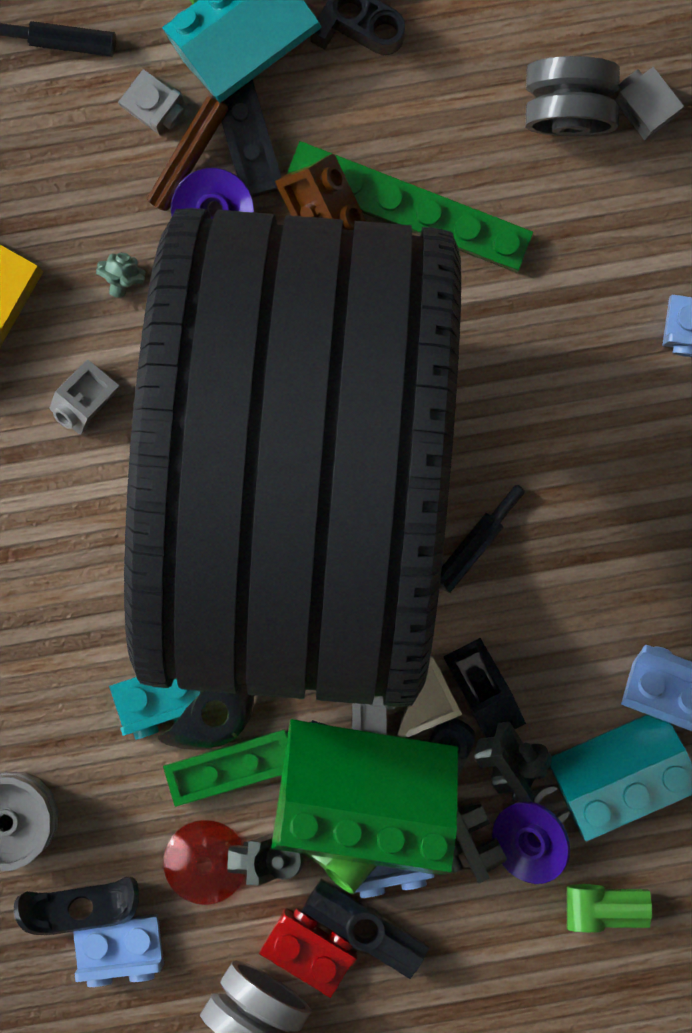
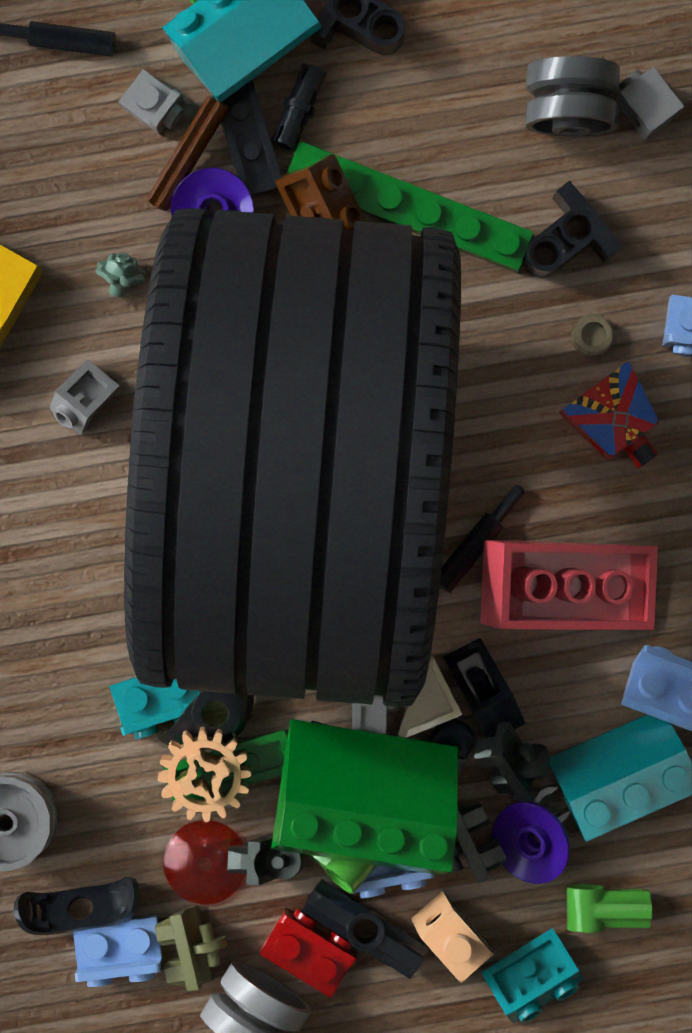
none -> olive hips [154,905,229,992]
none -> light nougat gear [158,726,251,822]
none -> black pin [271,63,327,151]
none -> light nougat torso [411,890,496,983]
none -> coral slope [480,540,658,630]
none -> teal bracket [481,928,584,1023]
none -> black tile [524,180,622,278]
none -> torso [559,362,659,469]
none -> dark tan tile [571,314,615,357]

